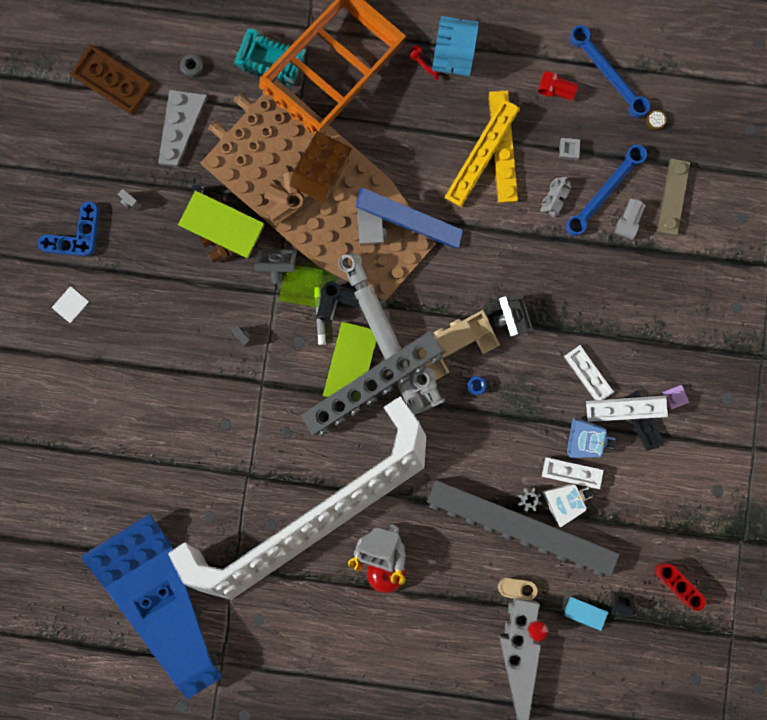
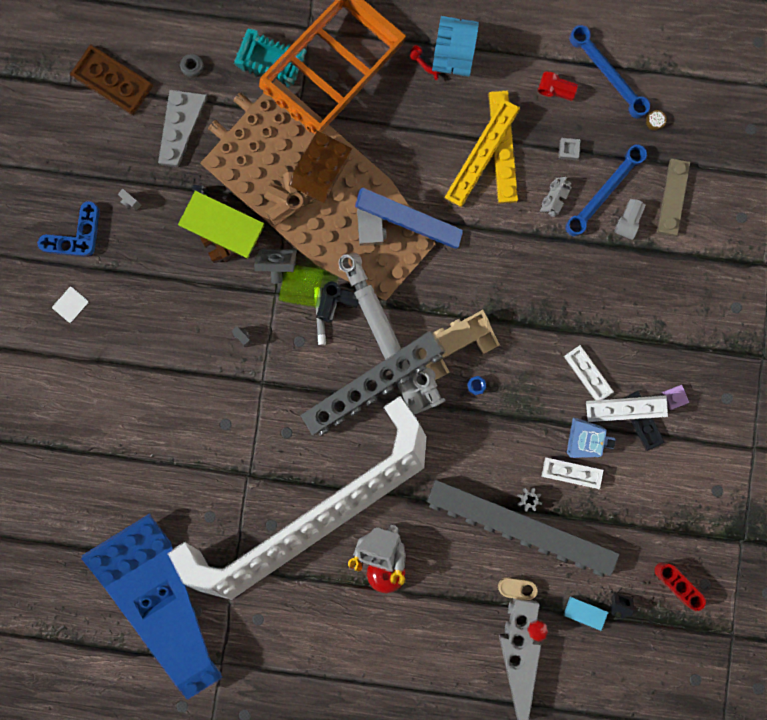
lime tile [323,322,376,401] -> none
dark grey tile [494,295,533,336] -> none
white torso [542,484,593,527] -> none

